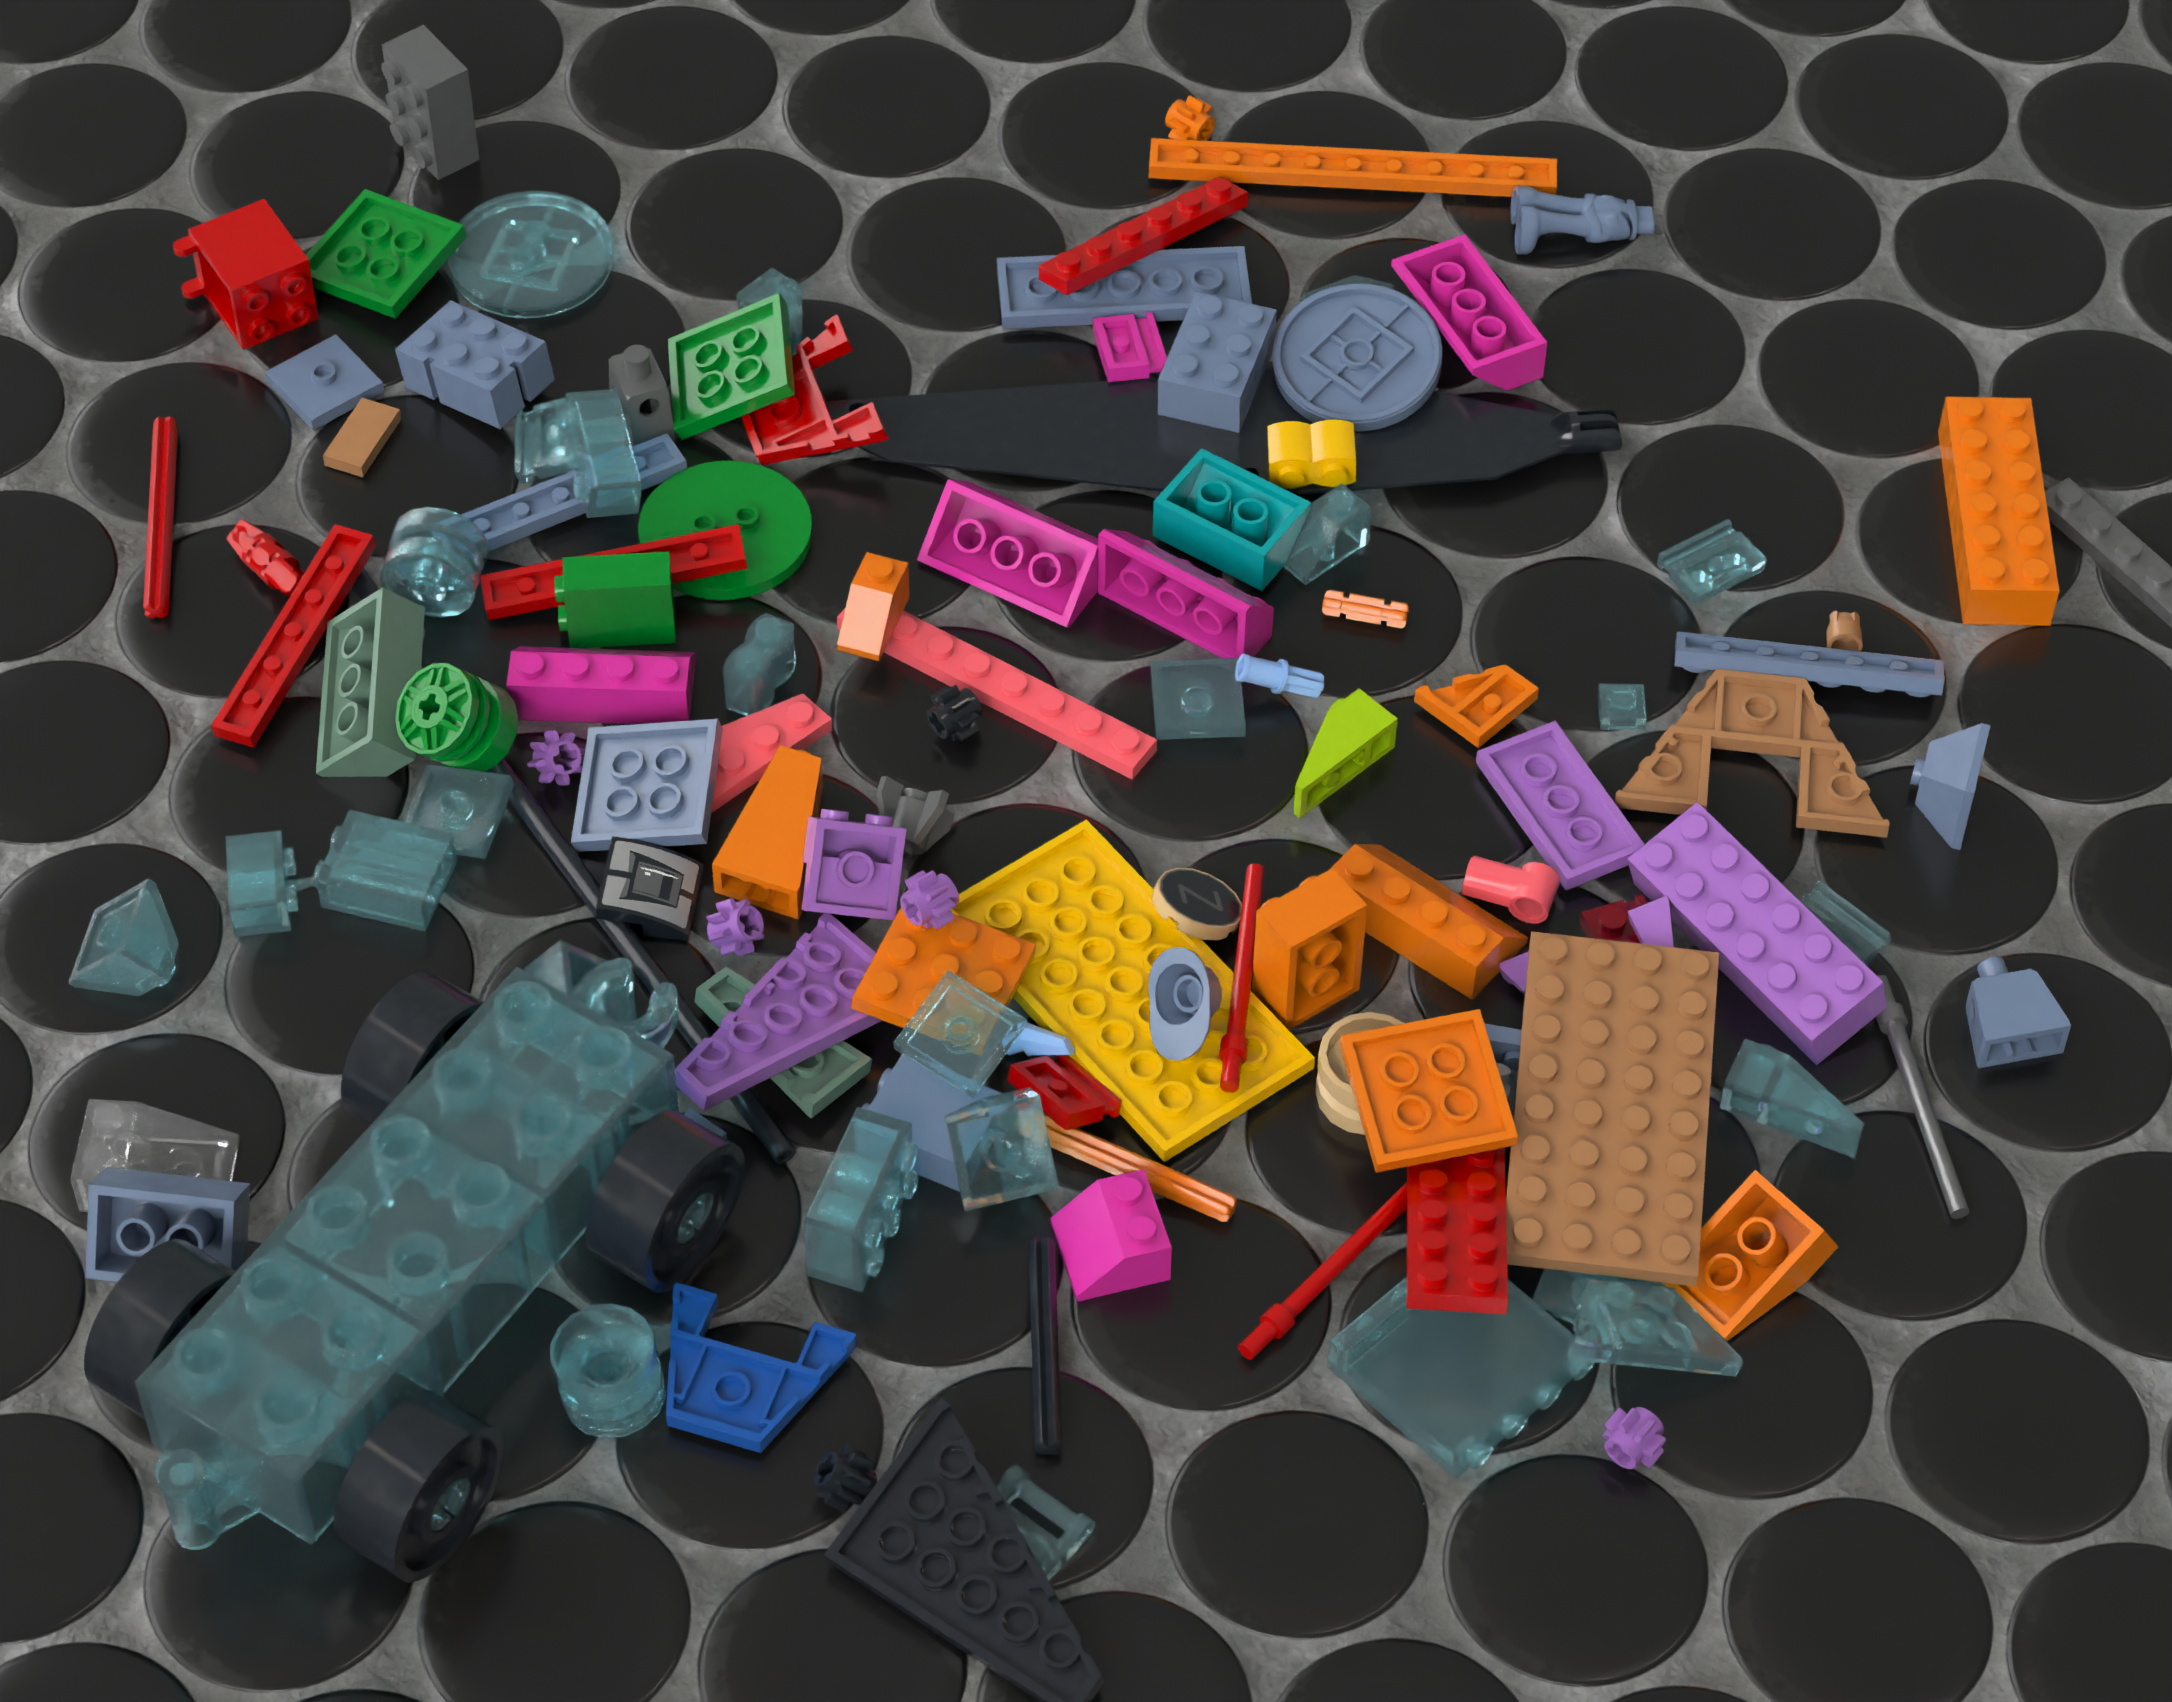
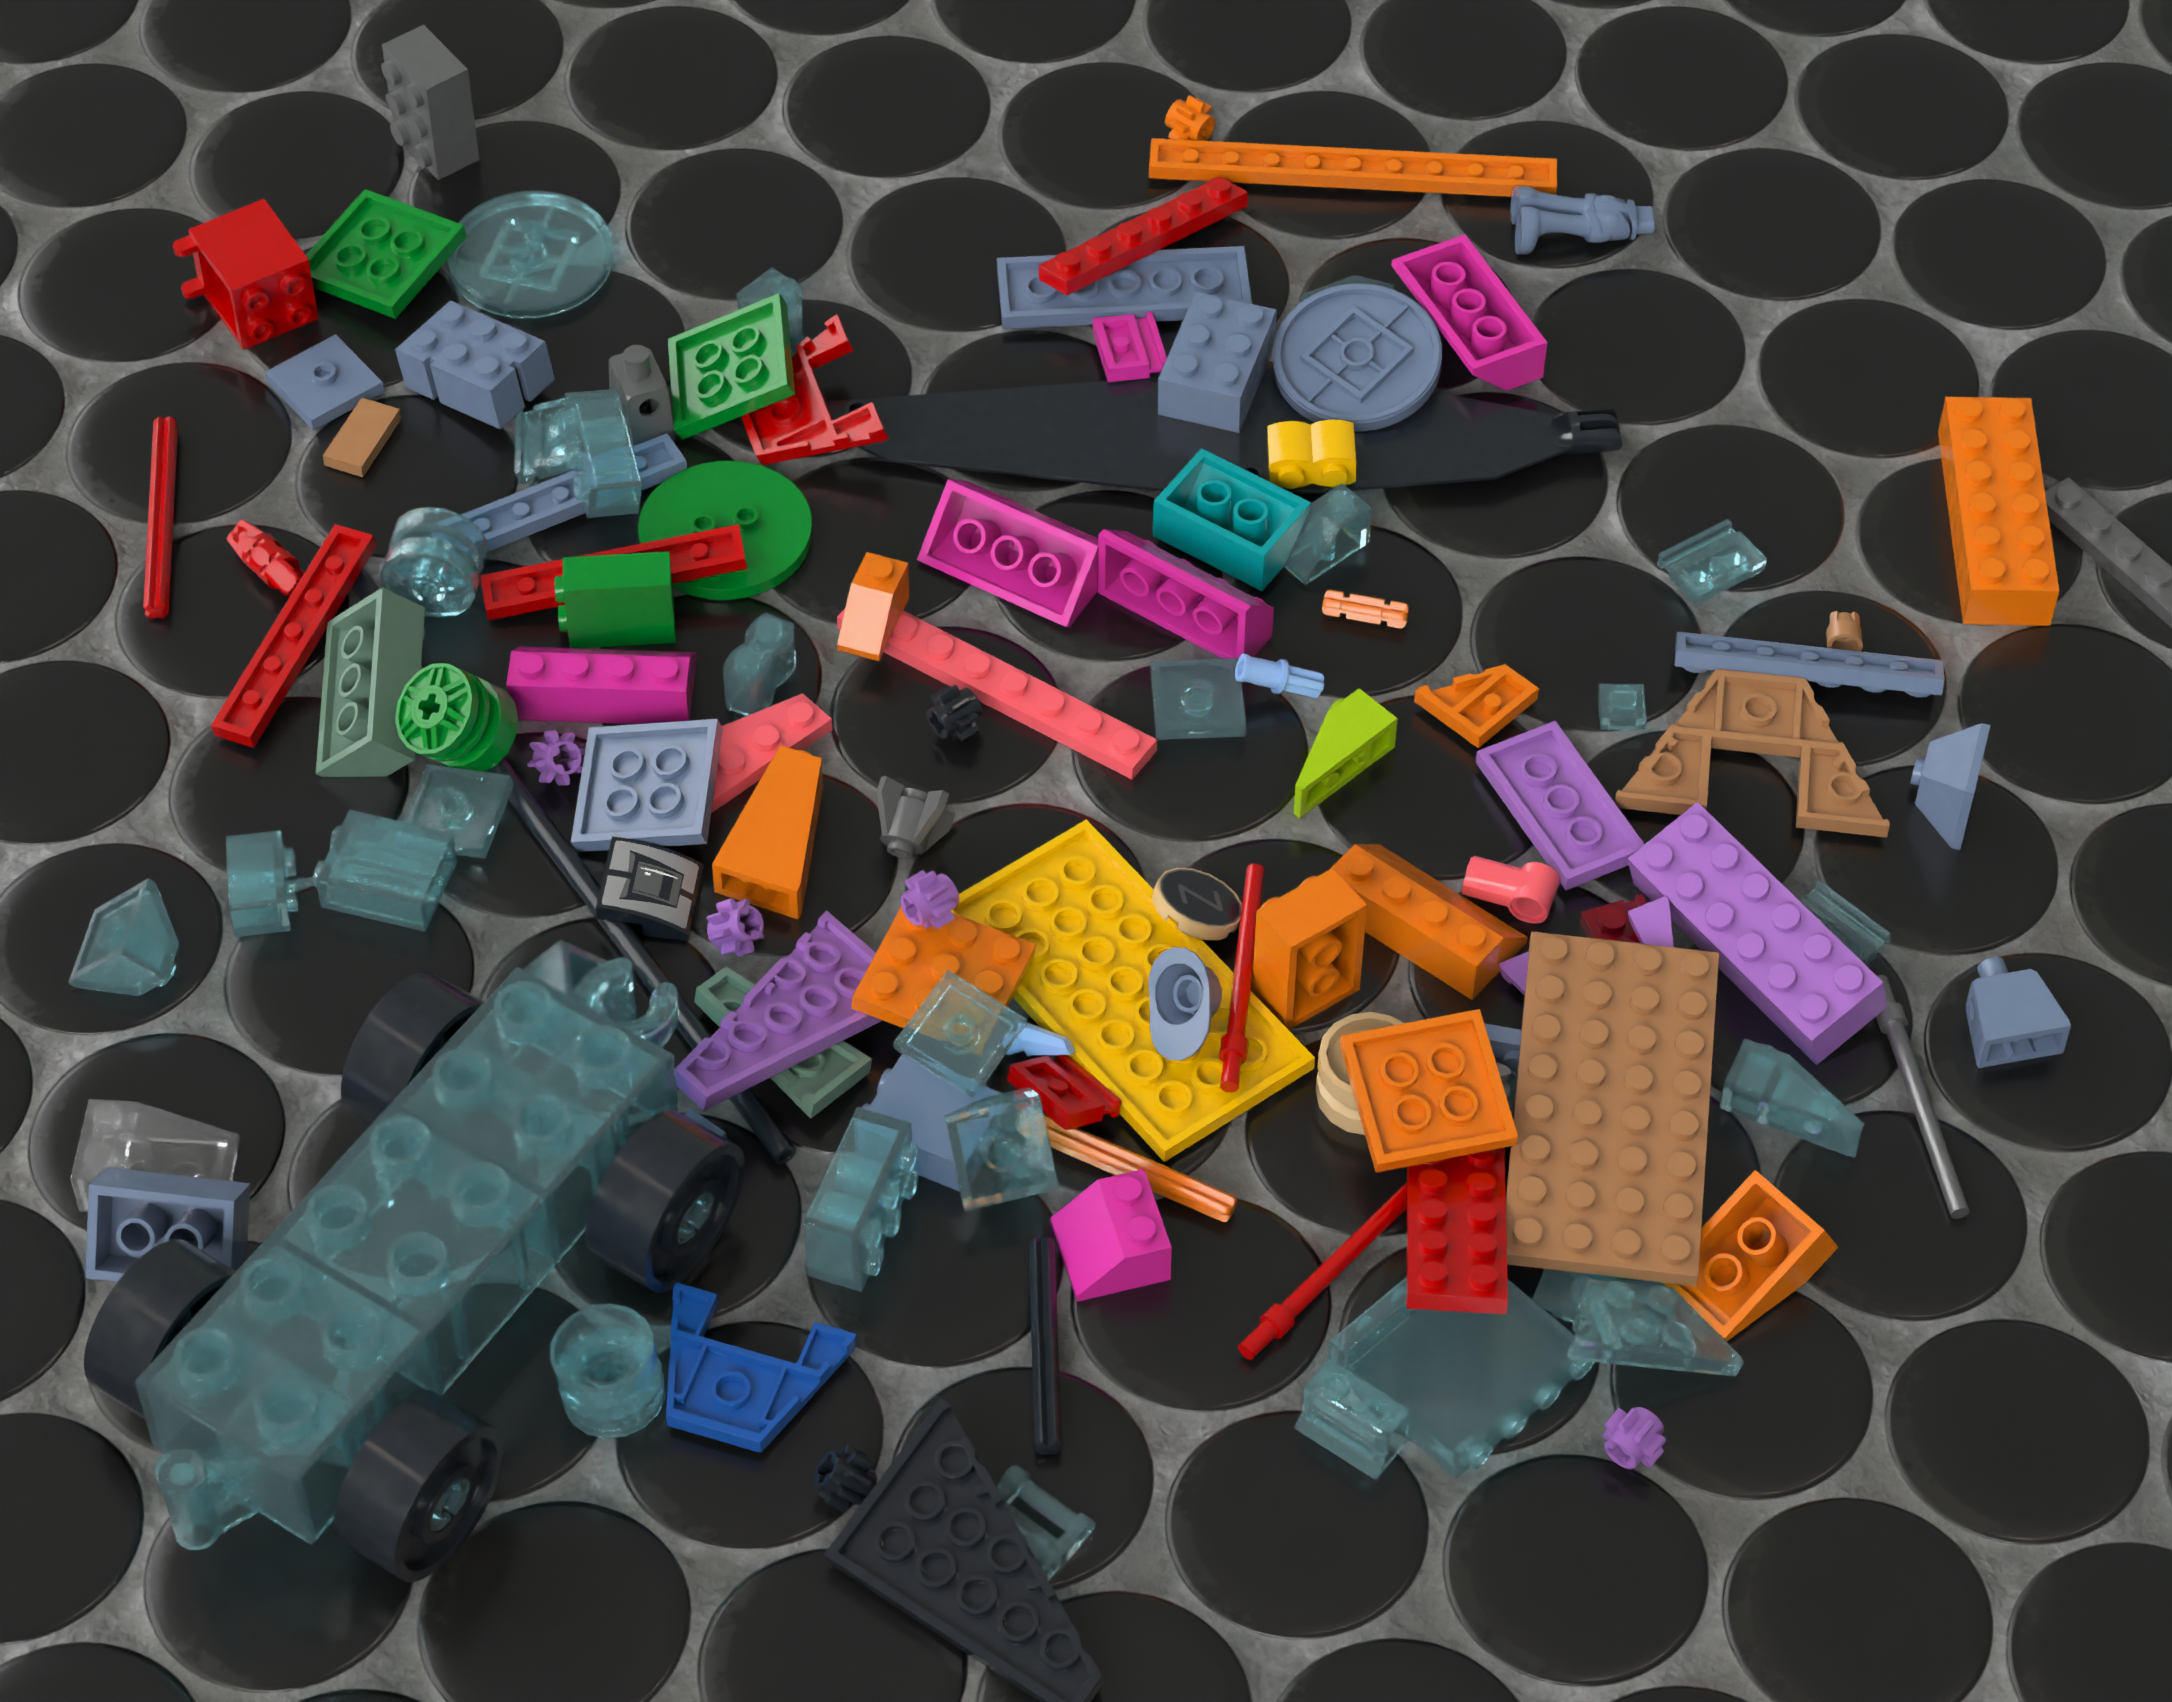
medium lavender plate [801,809,907,920] -> none
none -> clear light blue window [1294,1358,1411,1480]

